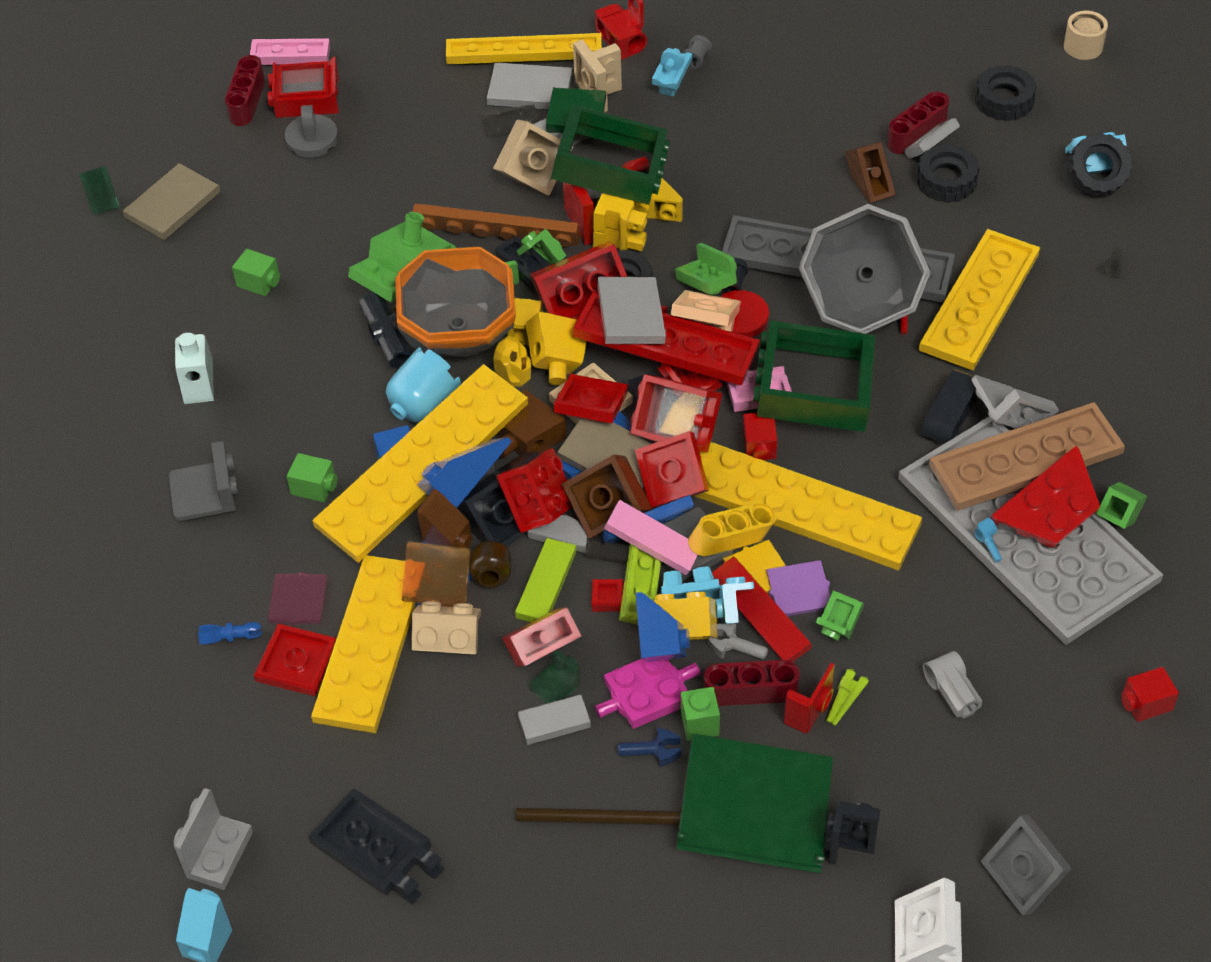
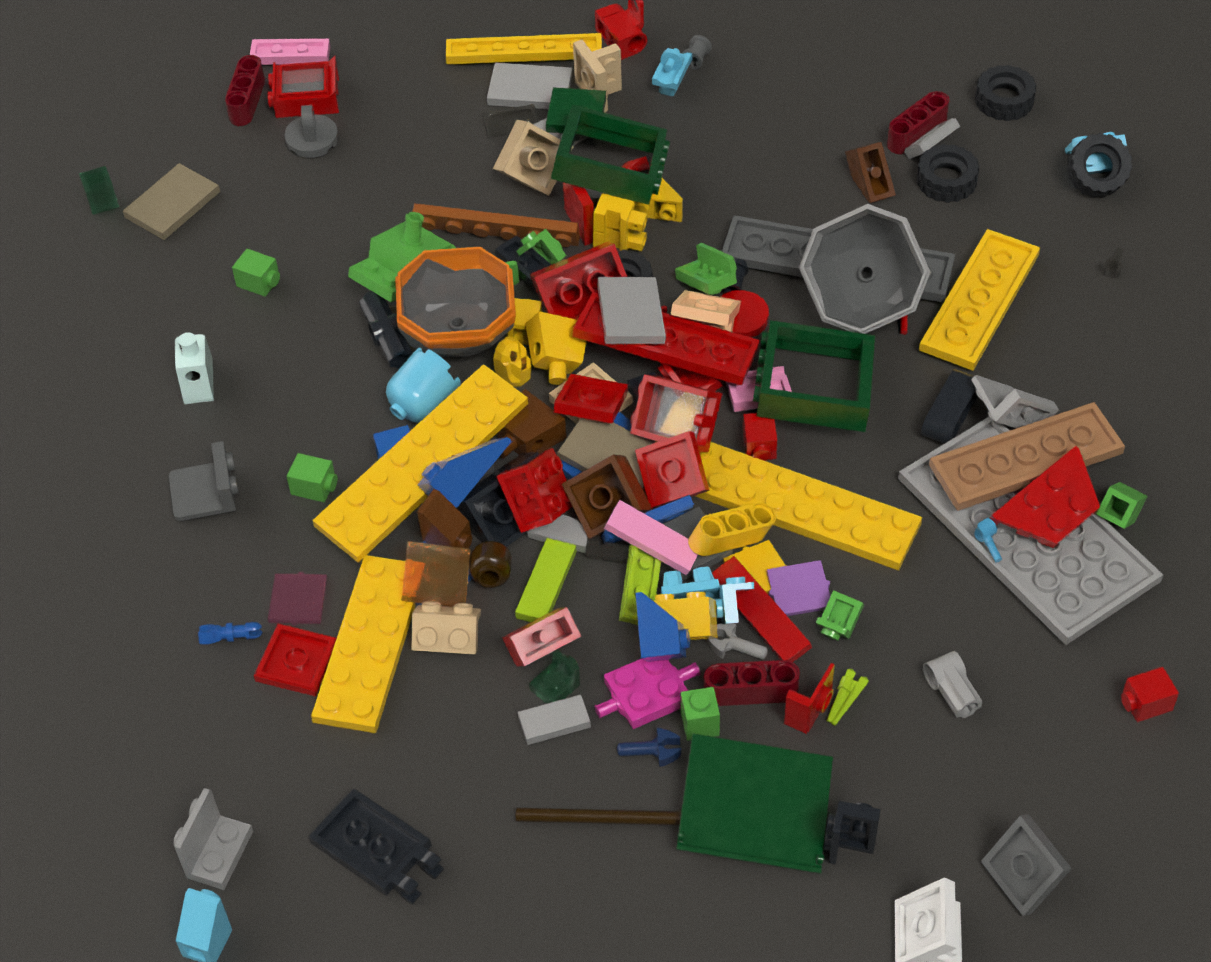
red tile [592,579,624,612] -> none
tan piece [1064,11,1108,60] -> none

